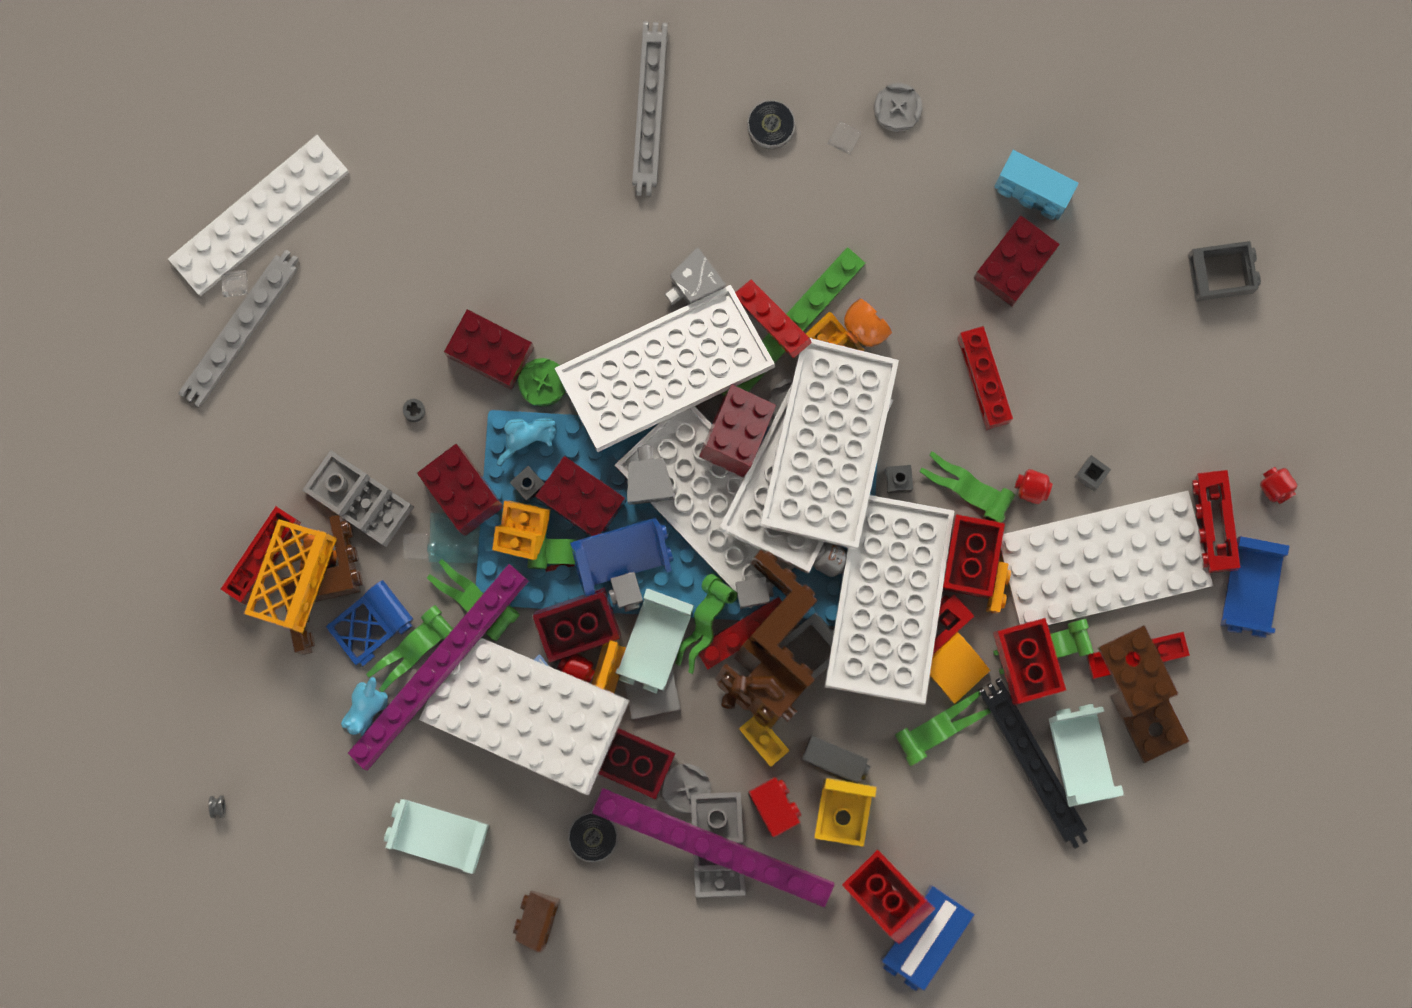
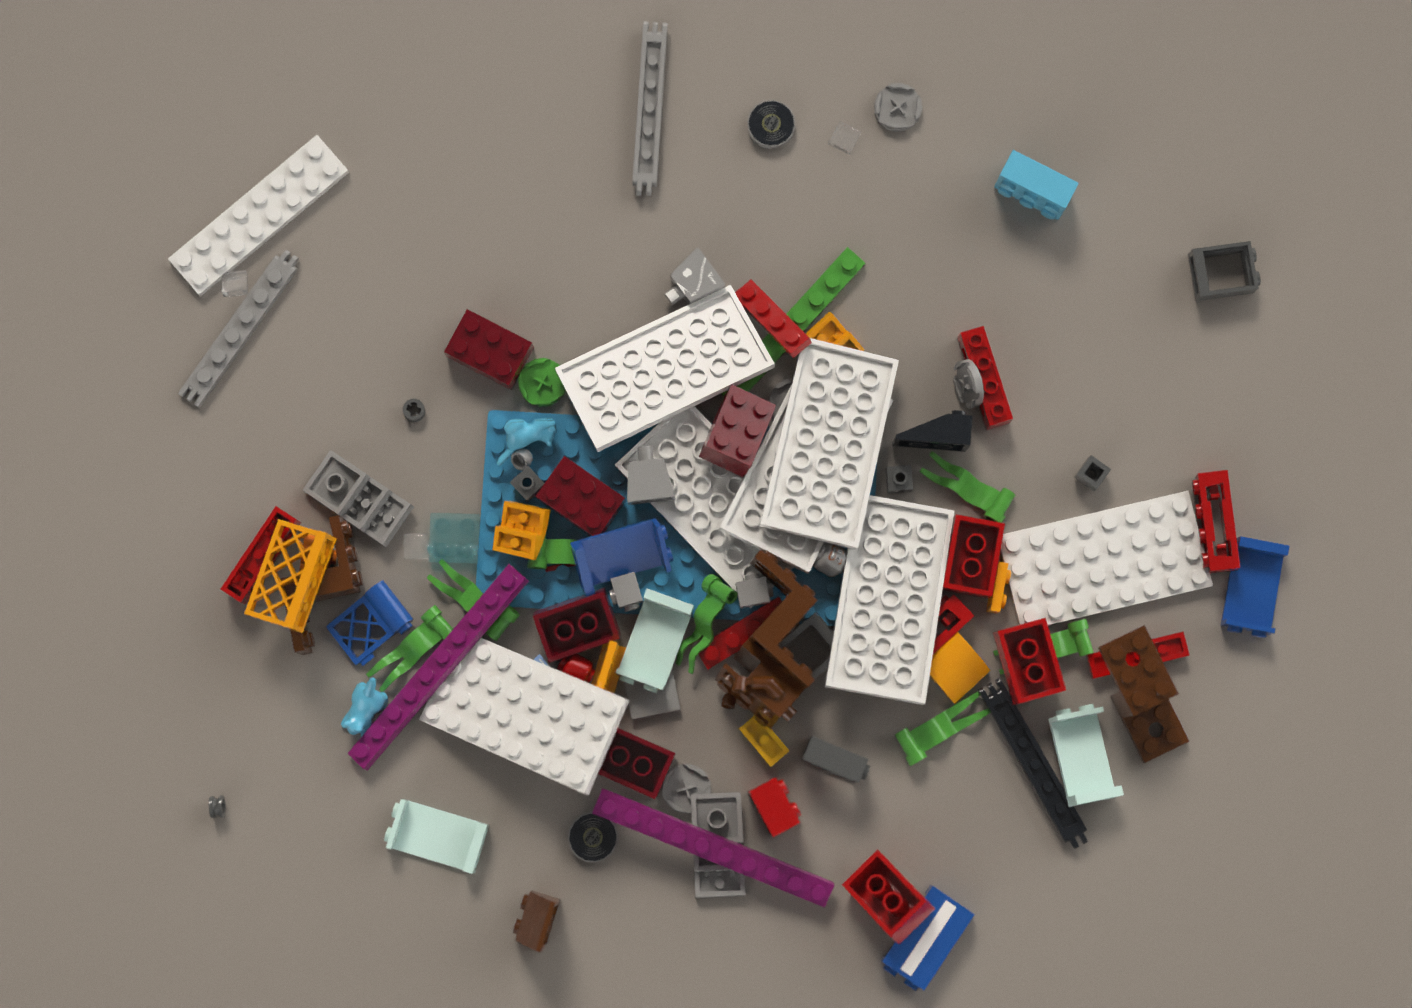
dark red brick [417,444,503,536] -> none
yellow bracket [814,778,877,847] -> none
orange cylinder [844,299,892,347] -> none
dark red brick [974,215,1060,307] -> none
red head [1014,469,1053,504] -> none
red head [1260,467,1298,504] -> none
none -> light grey hinge [511,449,533,470]
none -> black slope [892,410,973,452]
none -> light grey tile [953,359,984,409]

